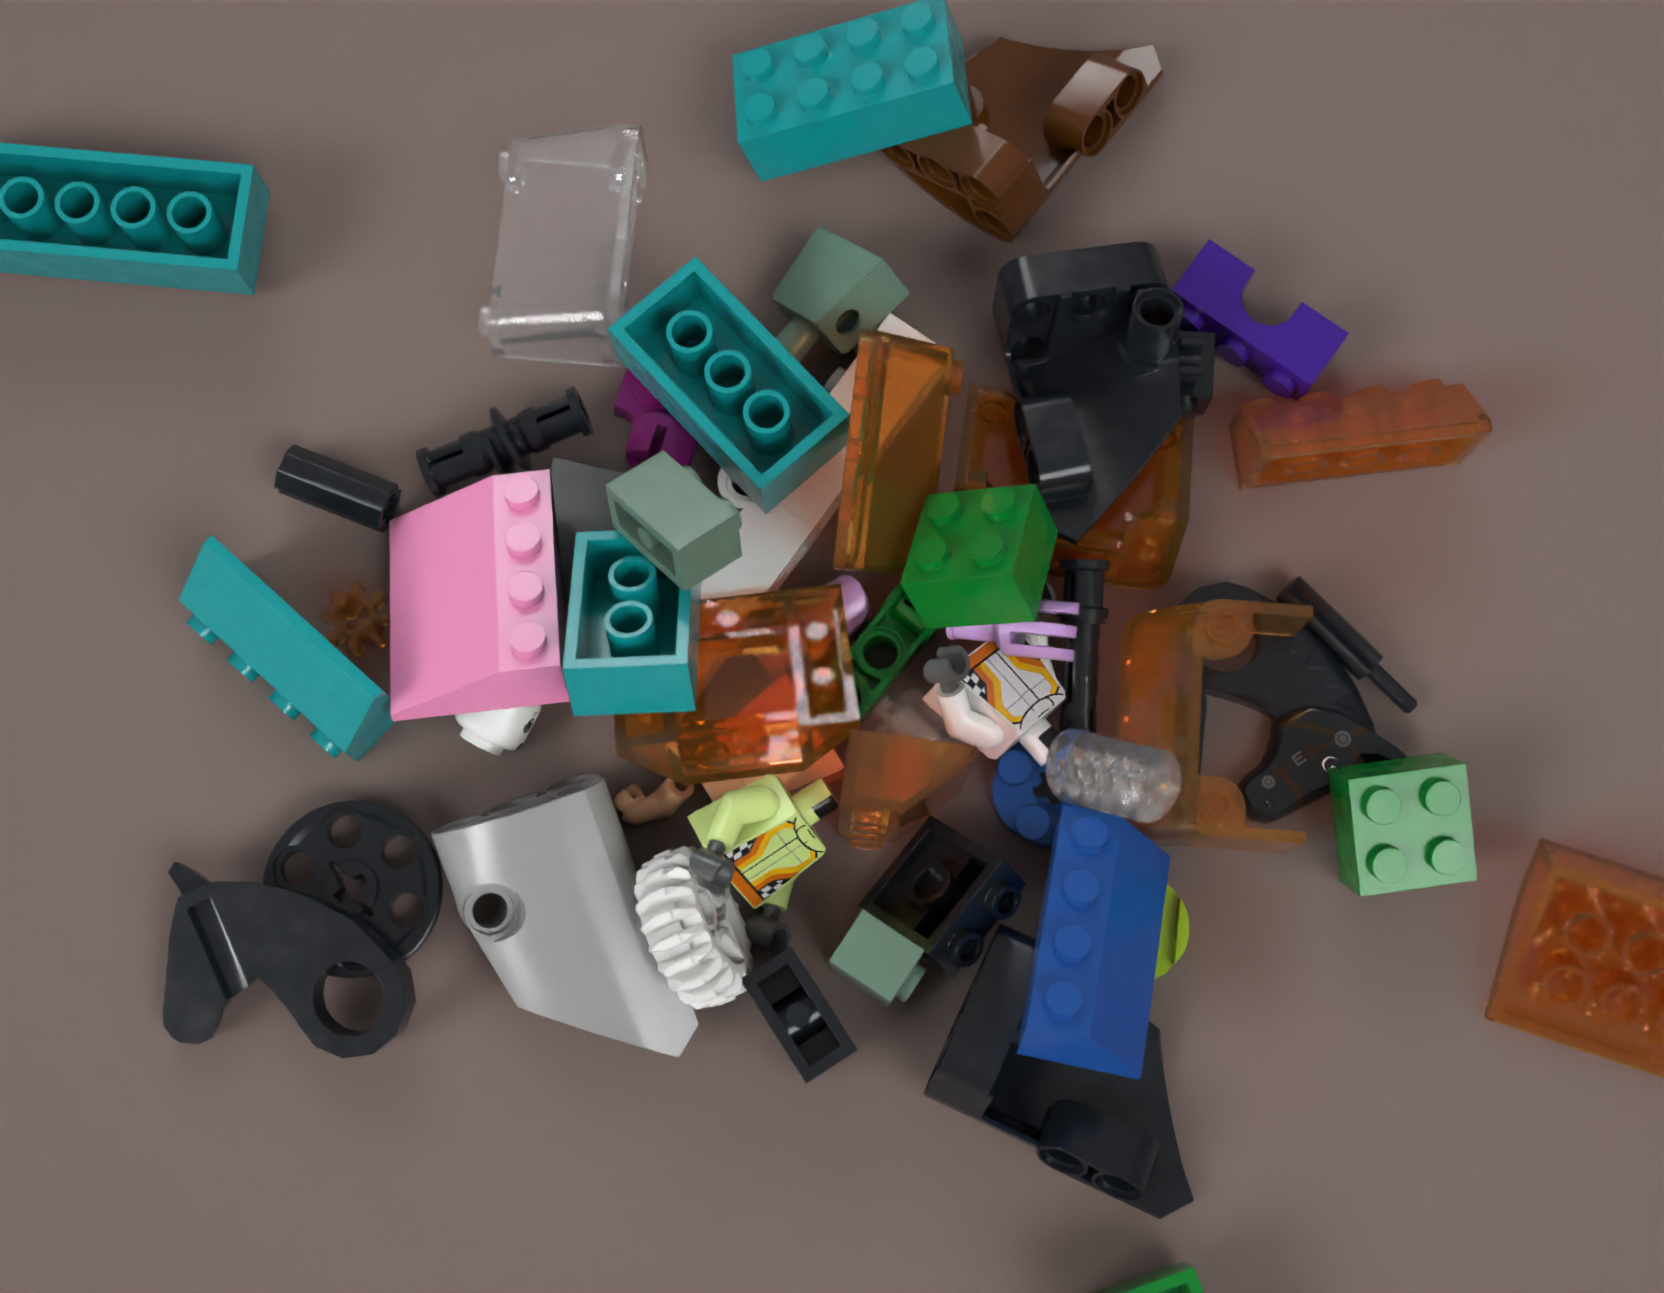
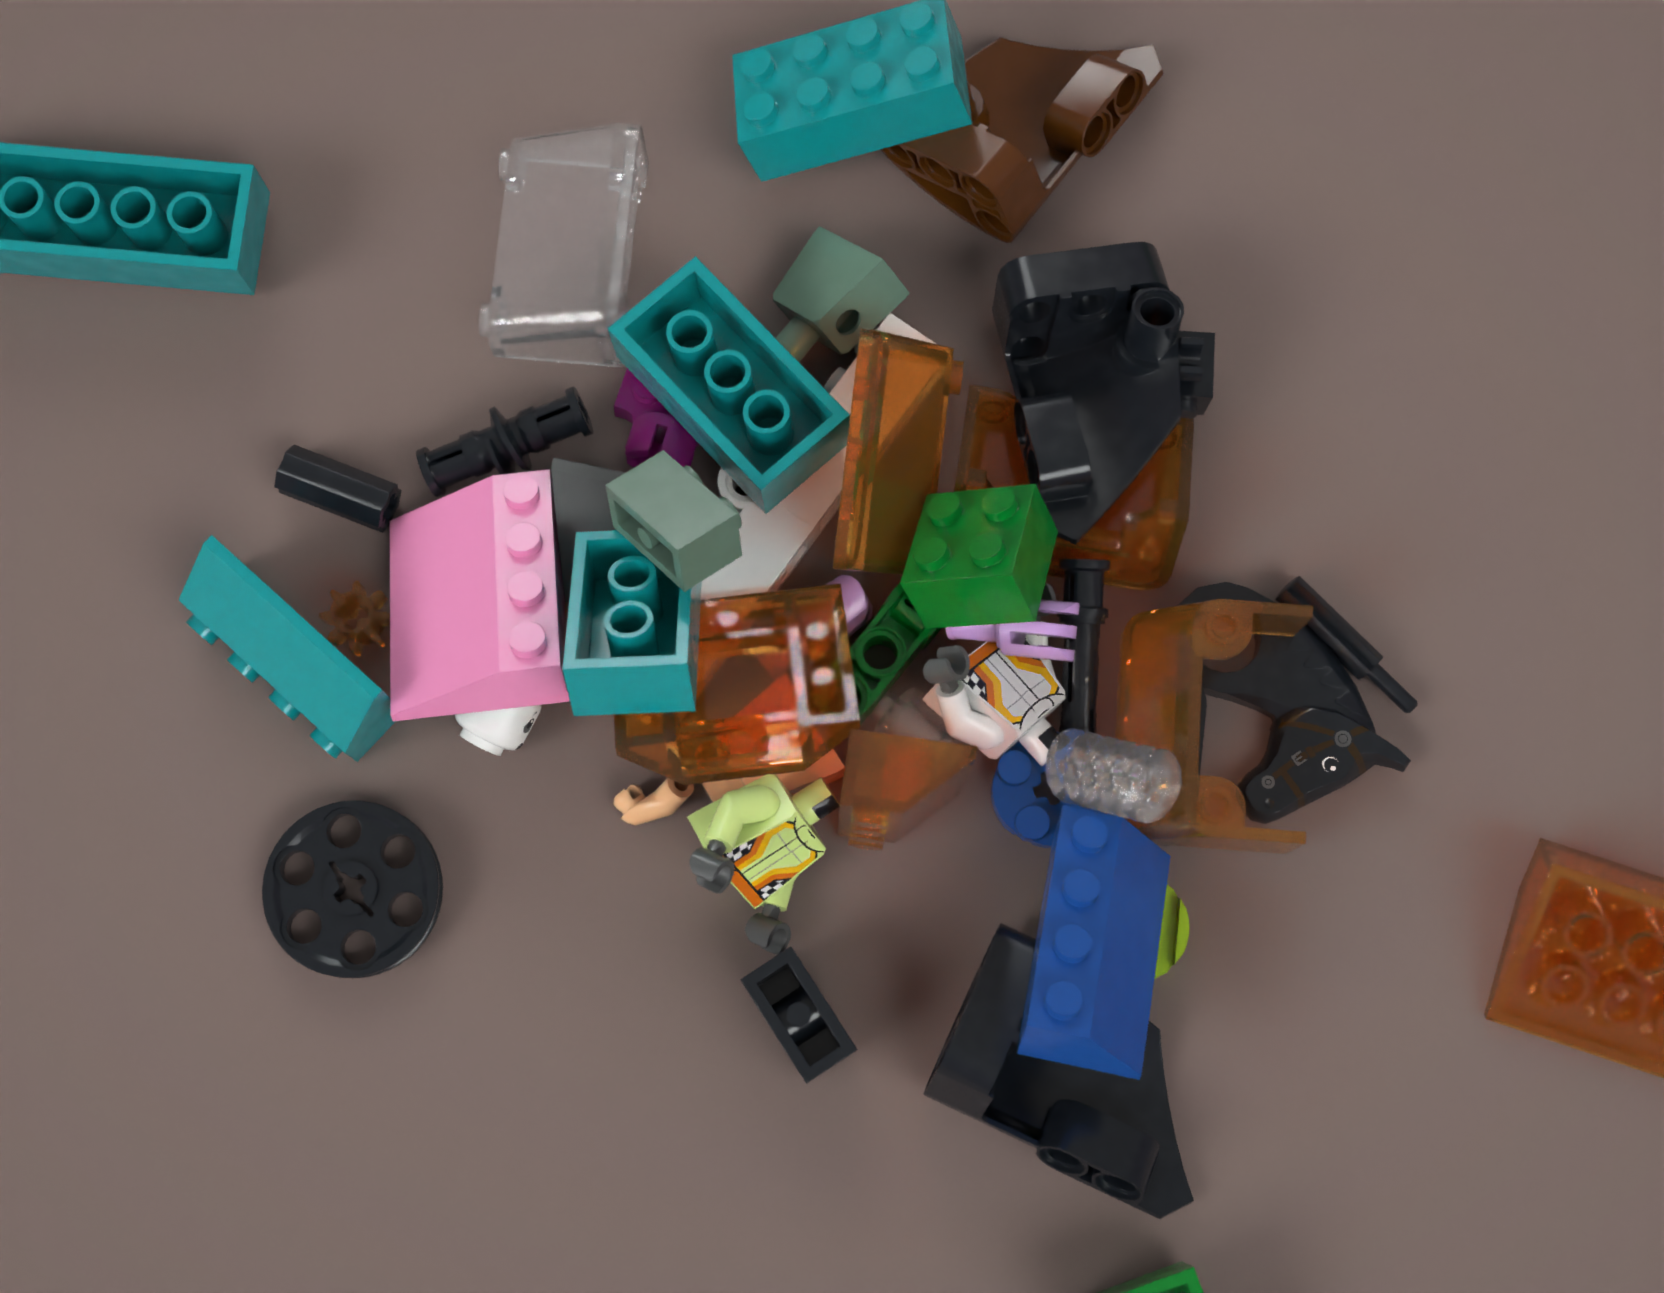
black animal [163,862,416,1059] -> none
light grey panel [431,773,698,1058] -> none
white gear [634,846,754,1010] -> none
sand green brick [828,909,927,1007] -> none
black plate [858,815,1026,977] -> none
dark purple arch [1171,239,1349,403] -> none
clear orange slope [1229,379,1493,490] -> none
brick [1328,753,1478,897] -> none

